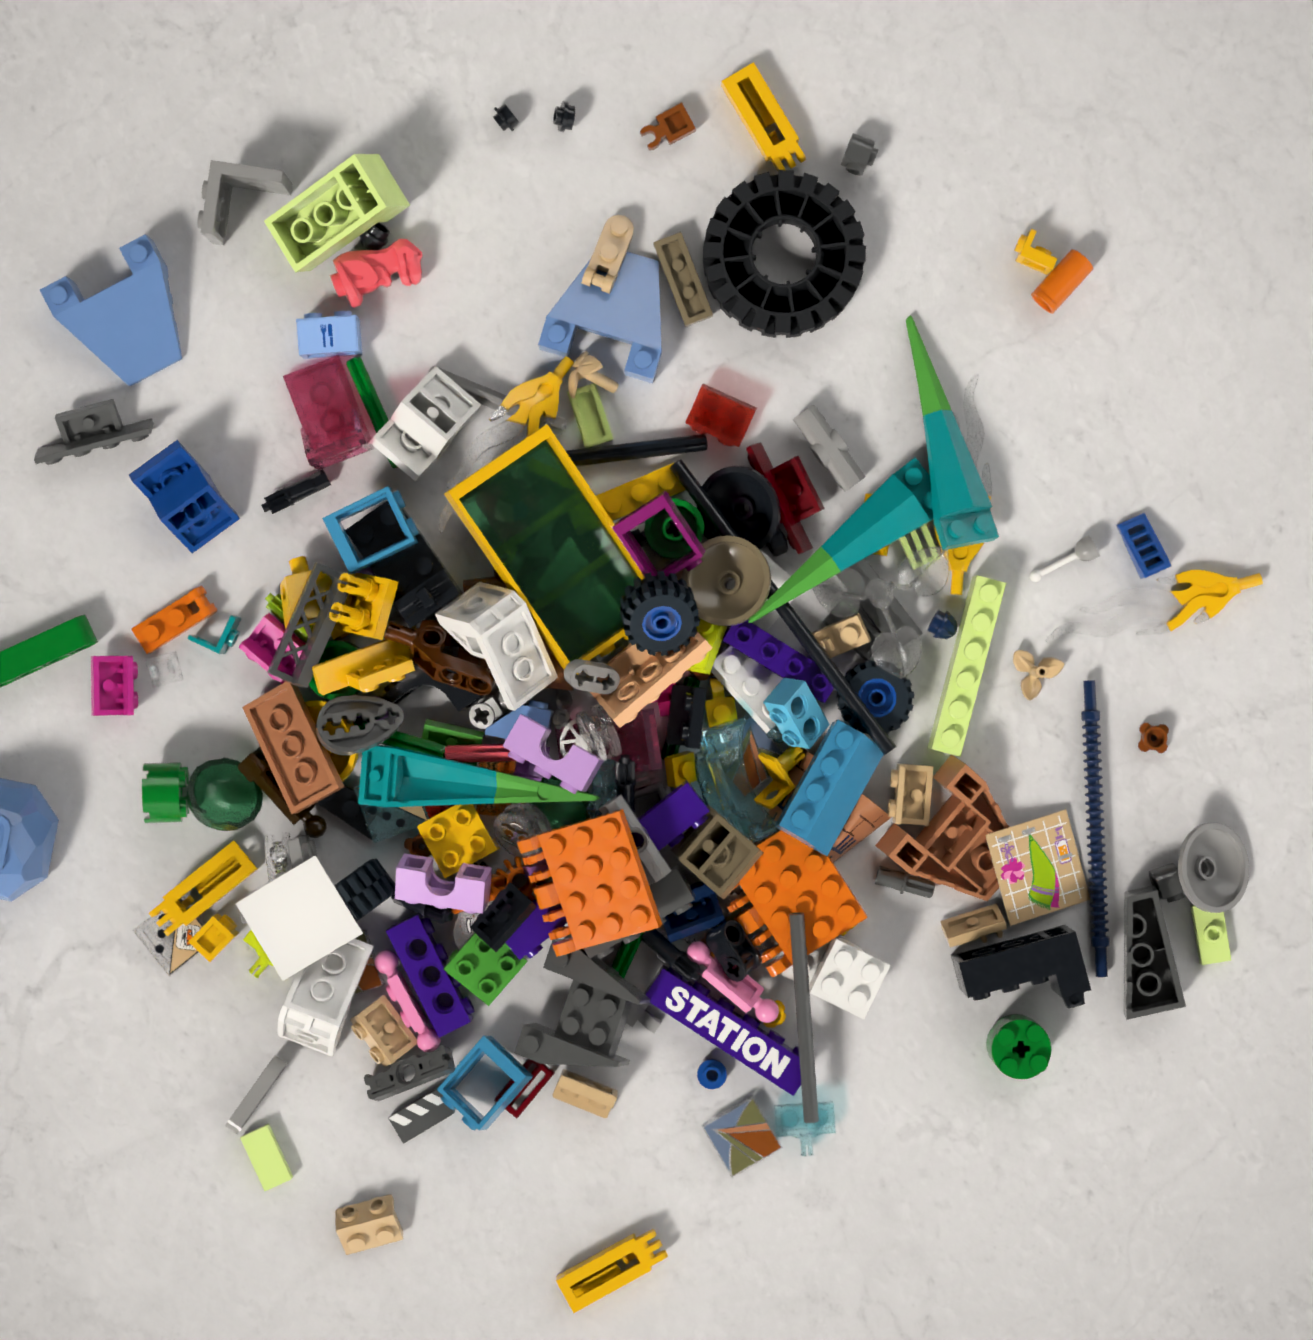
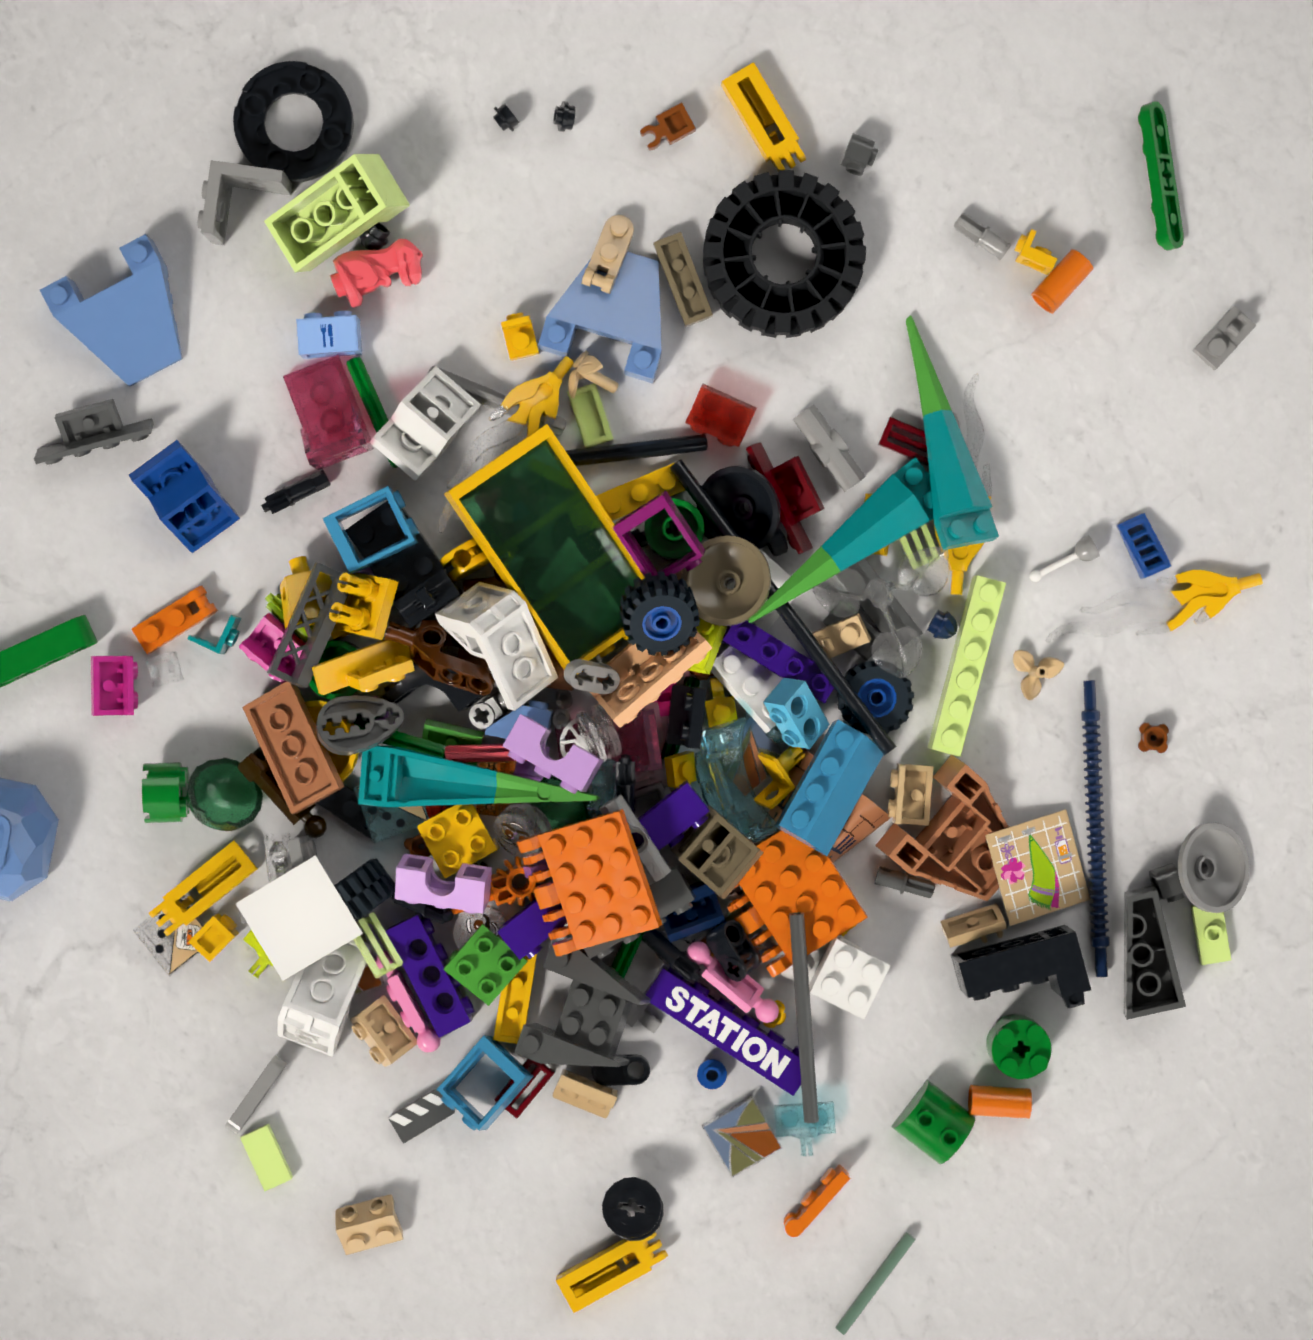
dark grey piece [364,1045,455,1101] -> none
black bracket [470,882,537,952] -> none
none -> black plate [233,61,354,183]
none -> yellowish green tile [353,912,403,979]
none -> yellow head [440,533,496,582]
none -> yellow plate [493,954,537,1044]
none -> yellow bracket [501,313,539,361]
none -> black piece [591,1054,650,1086]
none -> black piece [602,1177,664,1241]
none -> orange plate [783,1164,851,1237]
none -> sand green bar [835,1232,916,1335]
none -> dark red tile [878,417,929,466]
none -> green brick [891,1080,975,1164]
none -> light grey axle [954,213,1011,260]
none -> orange pin [968,1085,1032,1119]
none -> green piece [1138,101,1184,251]
none -> light grey plate [1192,306,1256,370]

